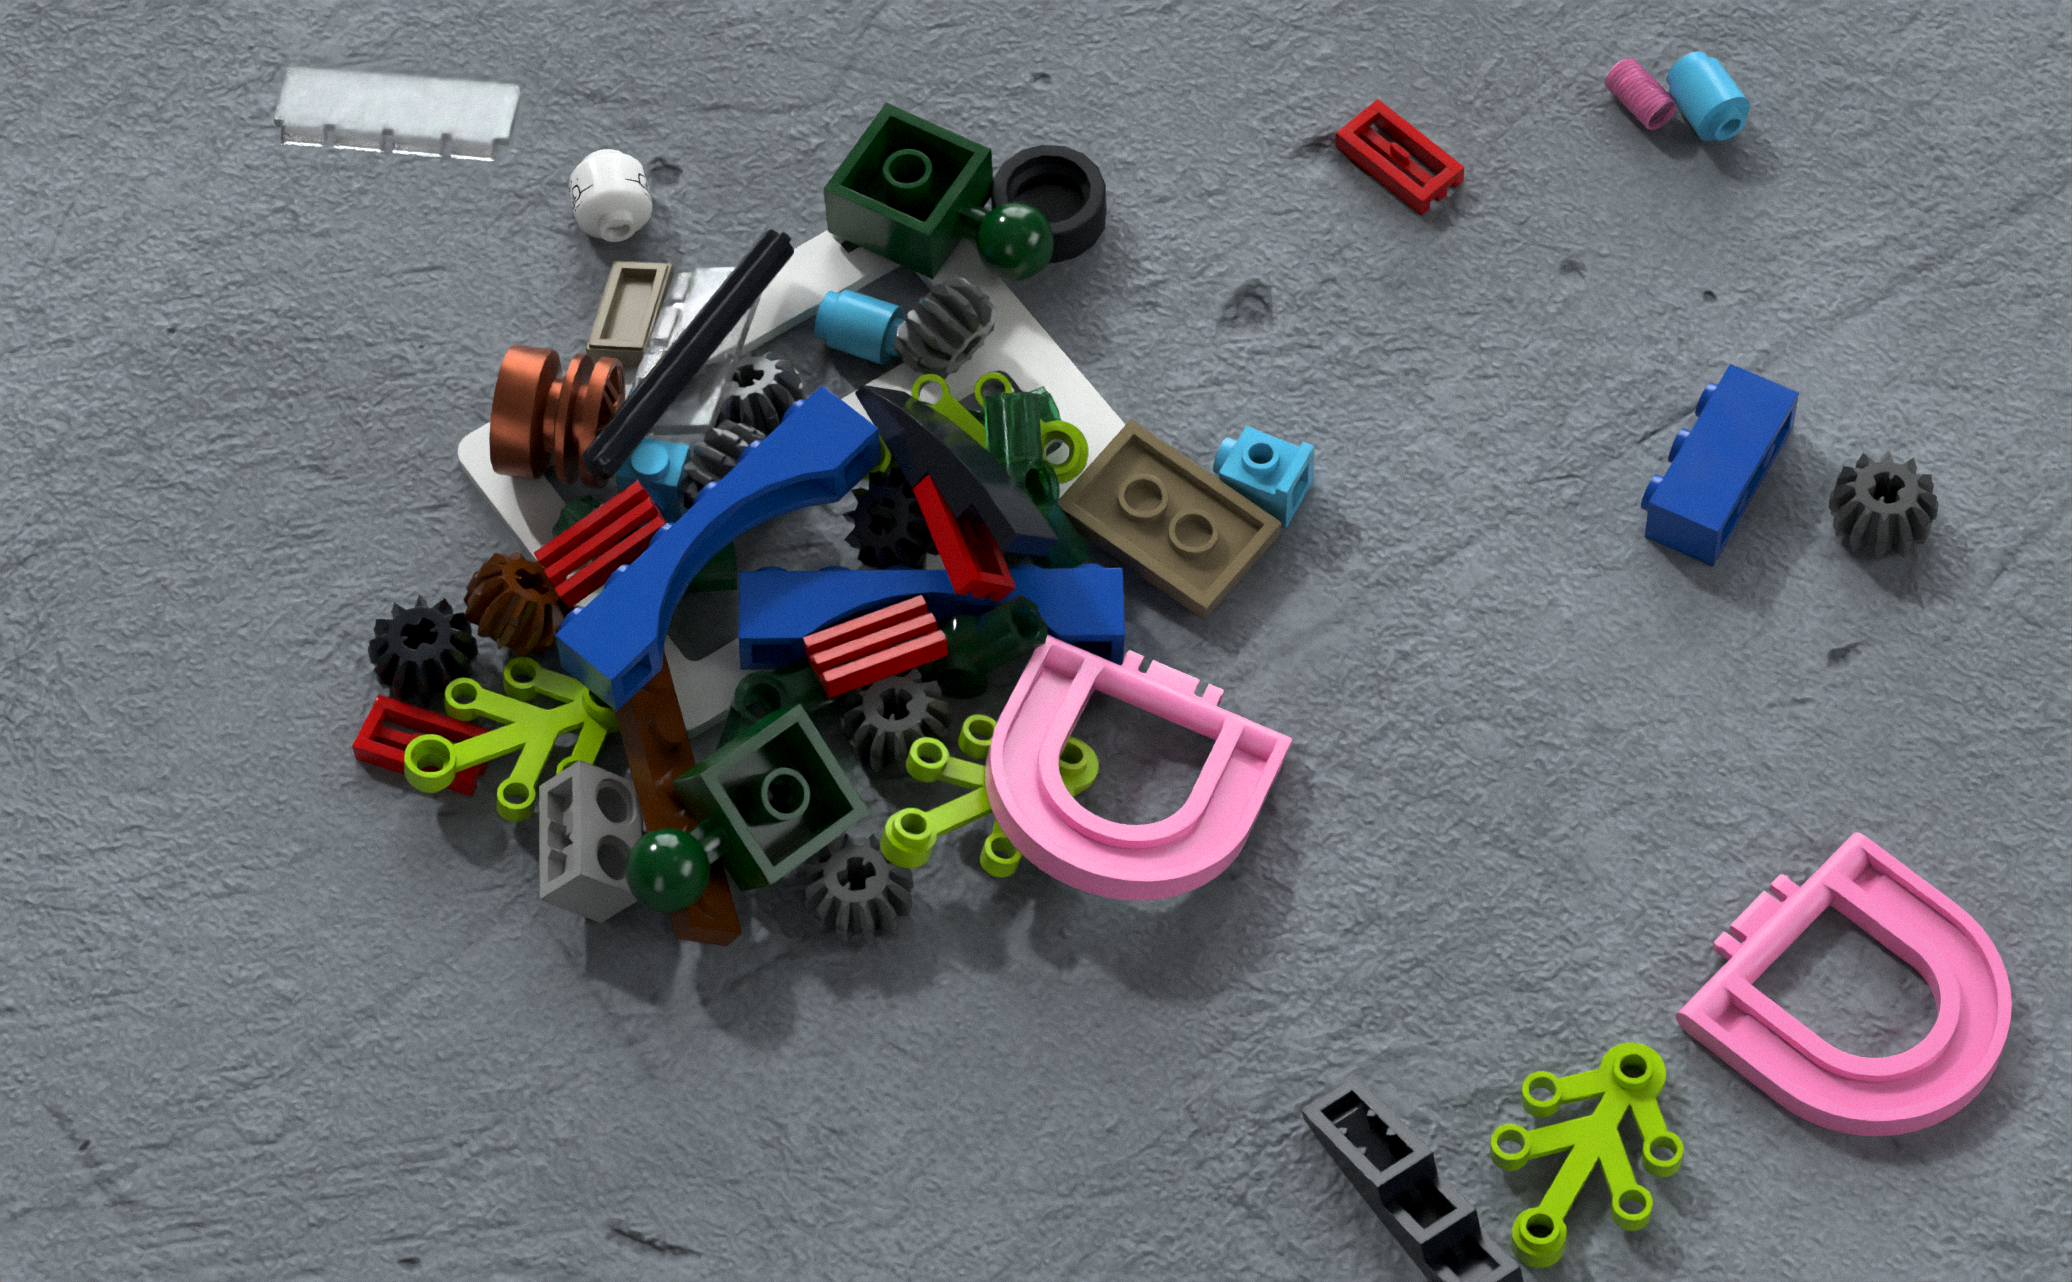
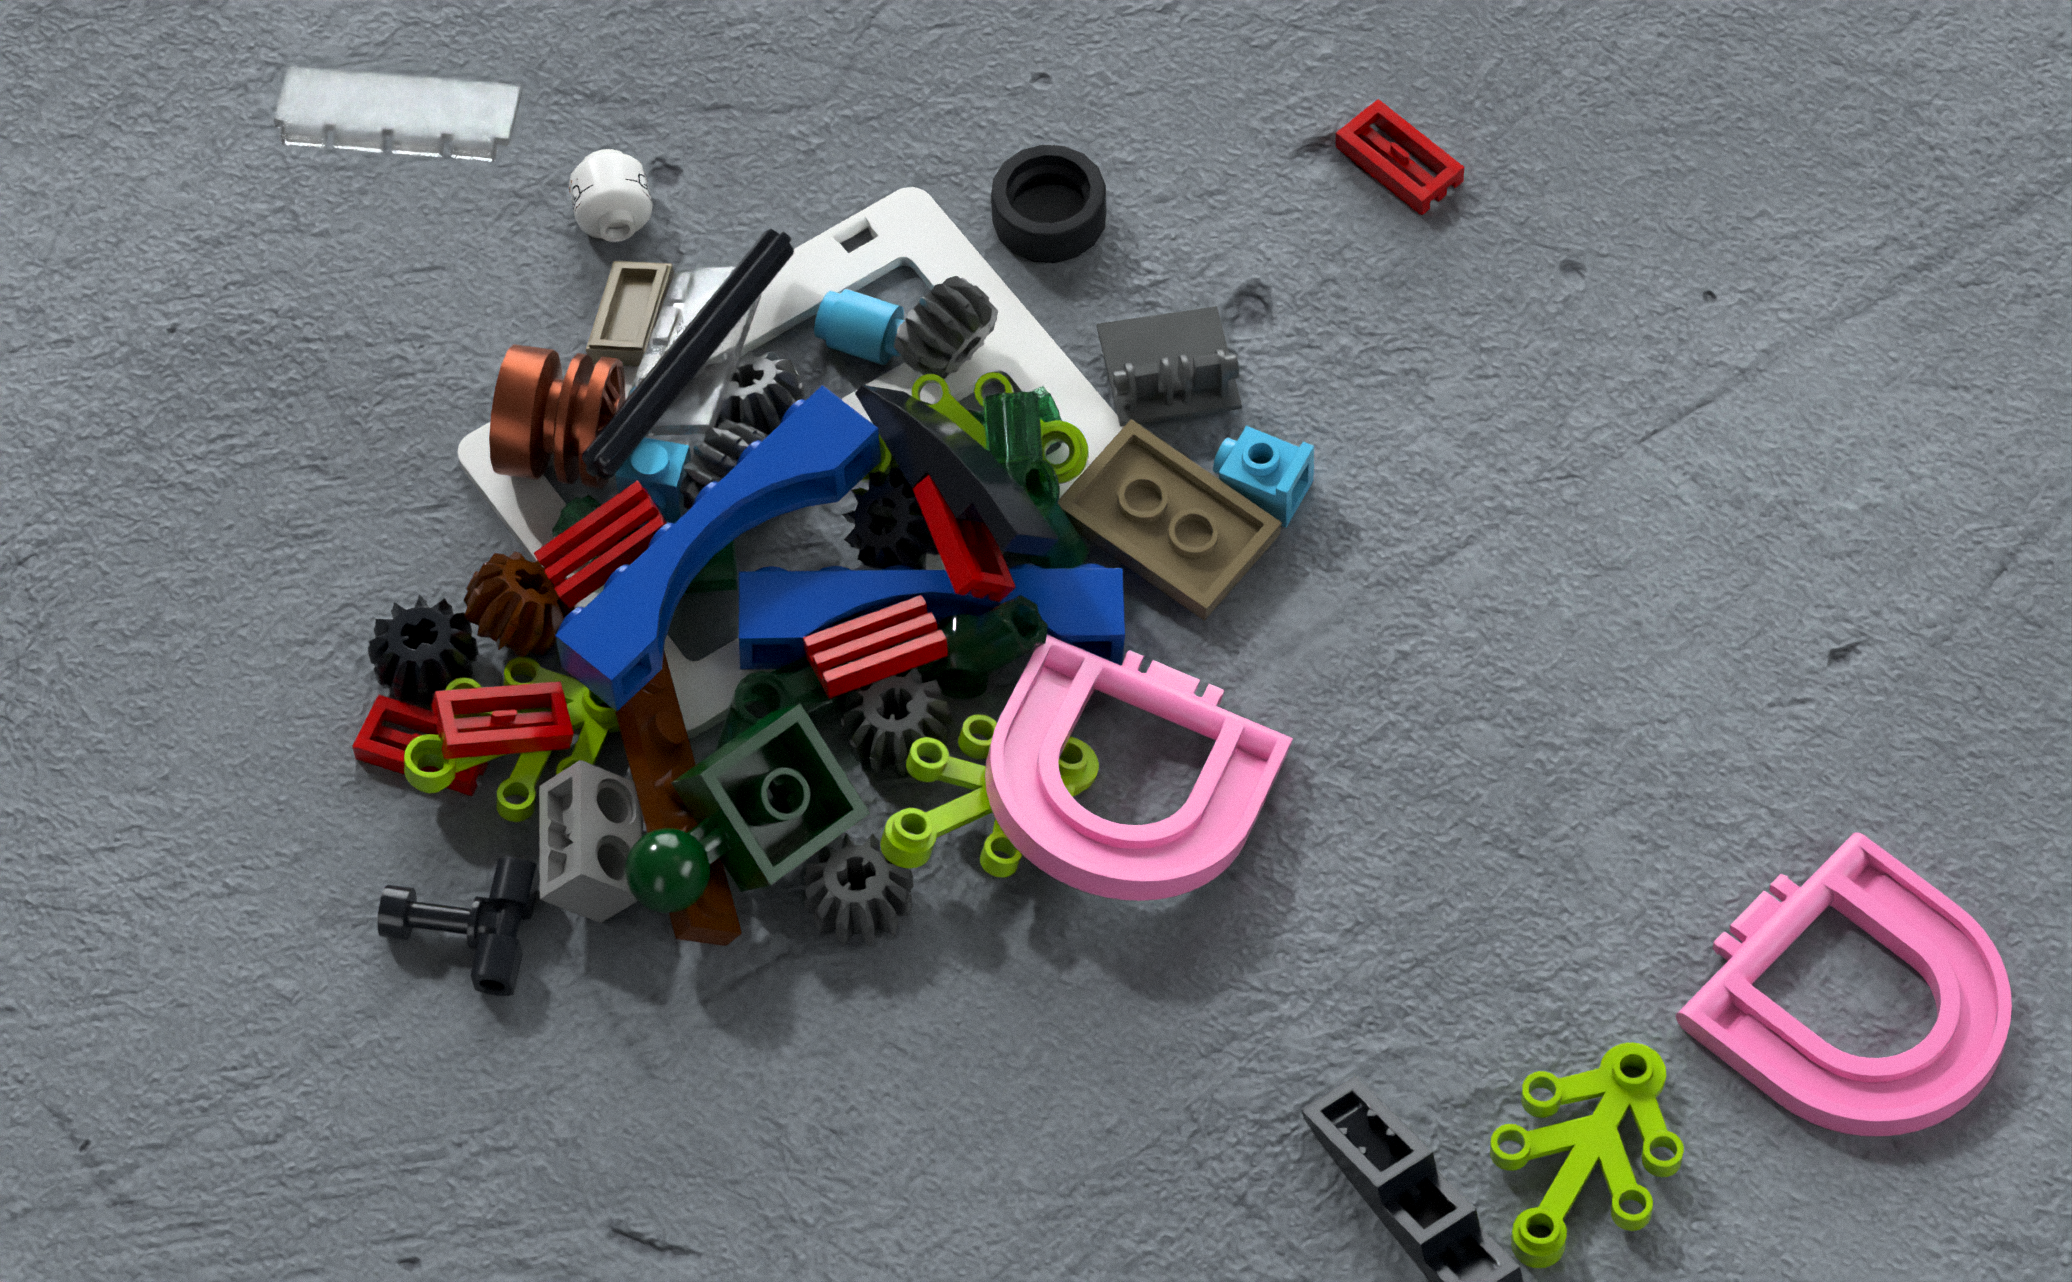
dark green brick [824,103,1055,281] -> none
bright pink piece [1605,58,1677,130] -> none
blue brick [1641,363,1799,566] -> none
medium azure brick [1666,51,1750,141] -> none
dark grey gear [1828,450,1939,561] -> none
none -> black bar [378,858,540,996]
none -> red tile [432,681,574,759]
none -> dark grey hinge [1097,306,1242,427]

